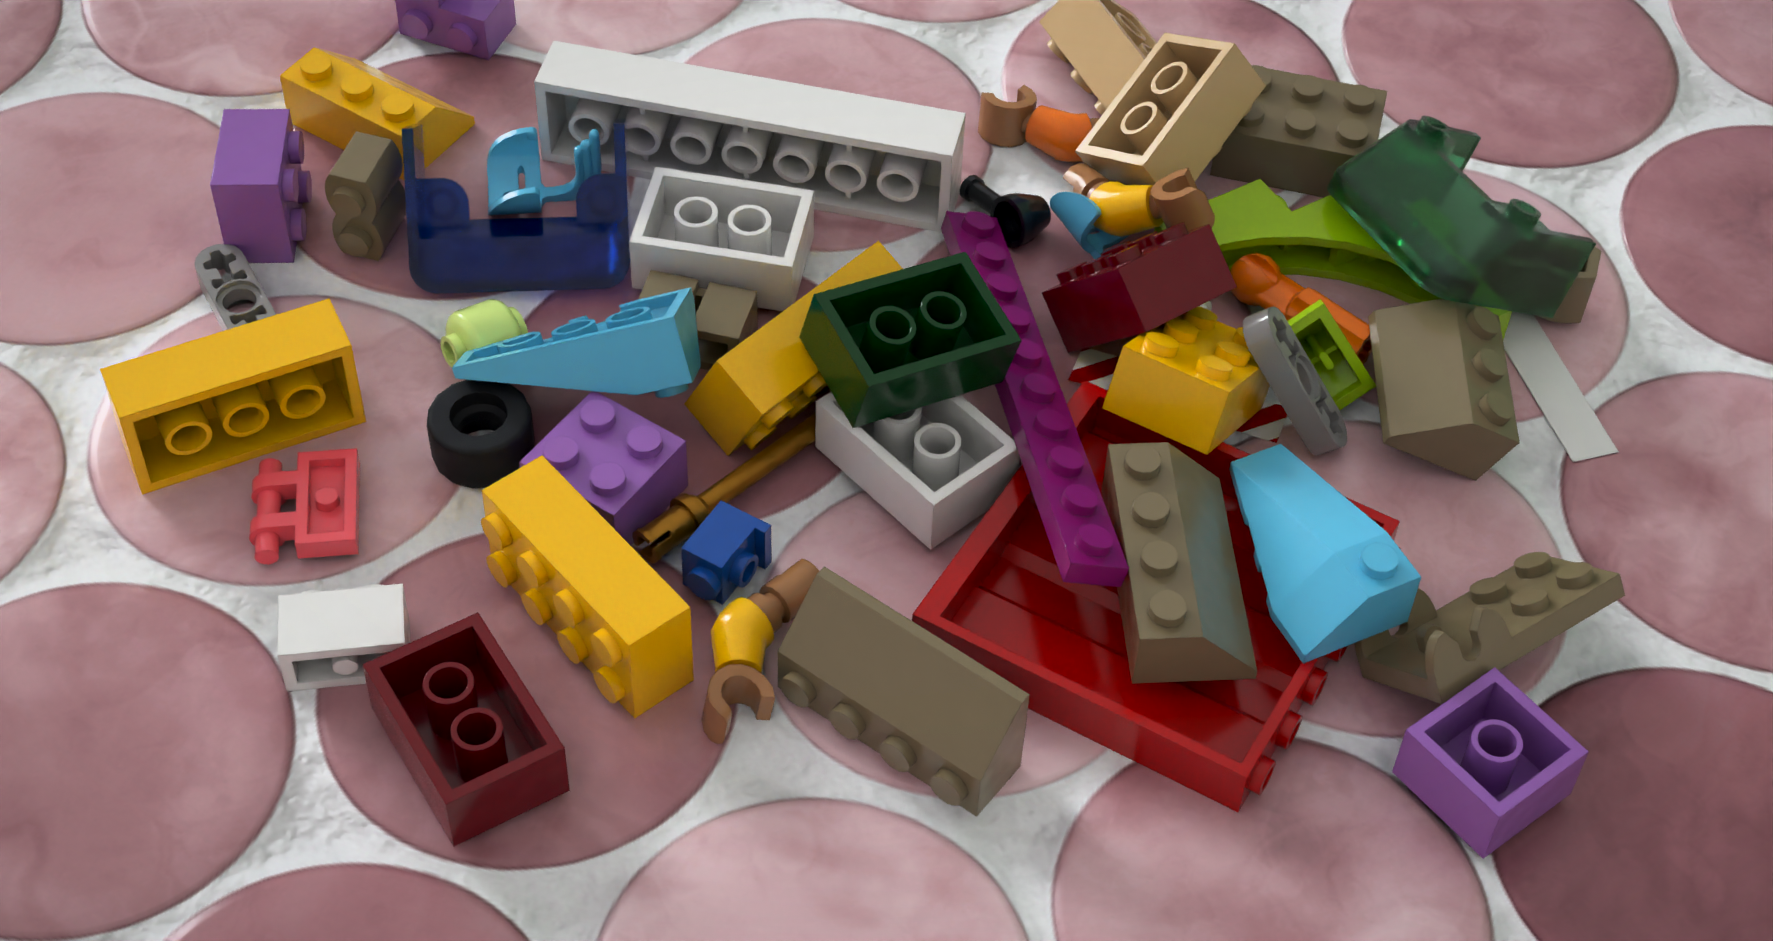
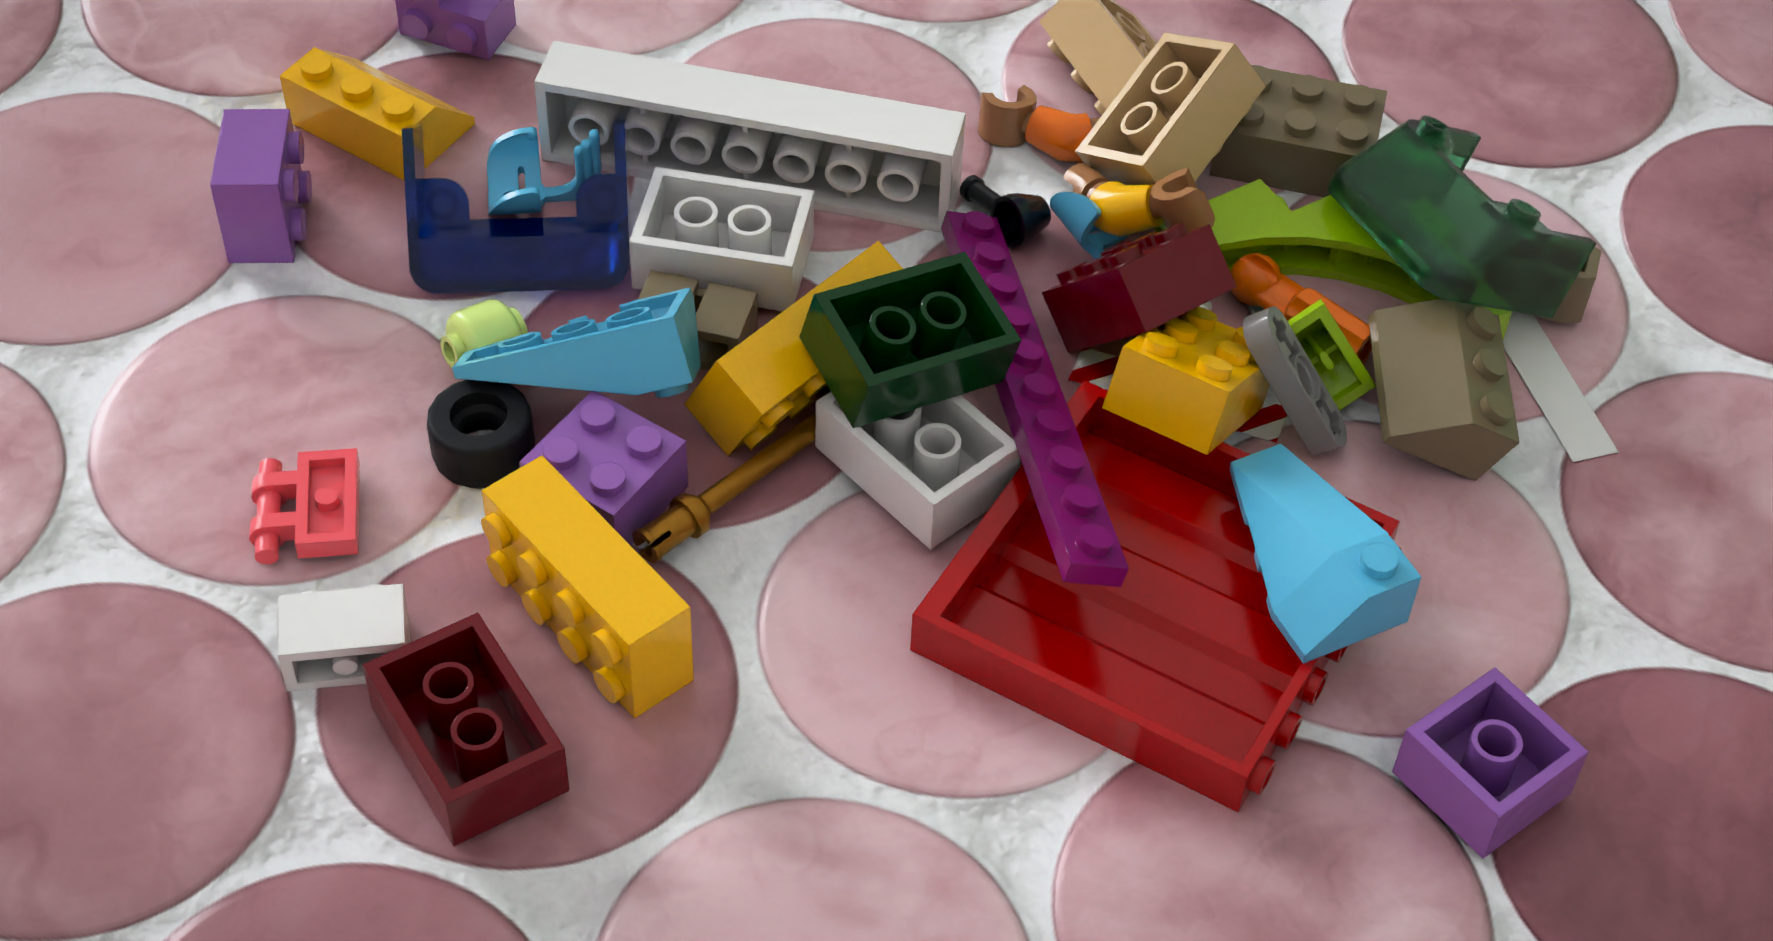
yellow brick [100,298,366,495] -> none
light grey beam [195,244,276,331] -> none
dark tan brick [325,131,409,261] -> none
blue brick [681,500,772,605] -> none
medium nougat piece [701,558,819,744] -> none
dark tan slope [778,566,1030,817] -> none
dark tan slope [1102,442,1257,684] -> none
dark tan hinge [1354,552,1625,704] -> none

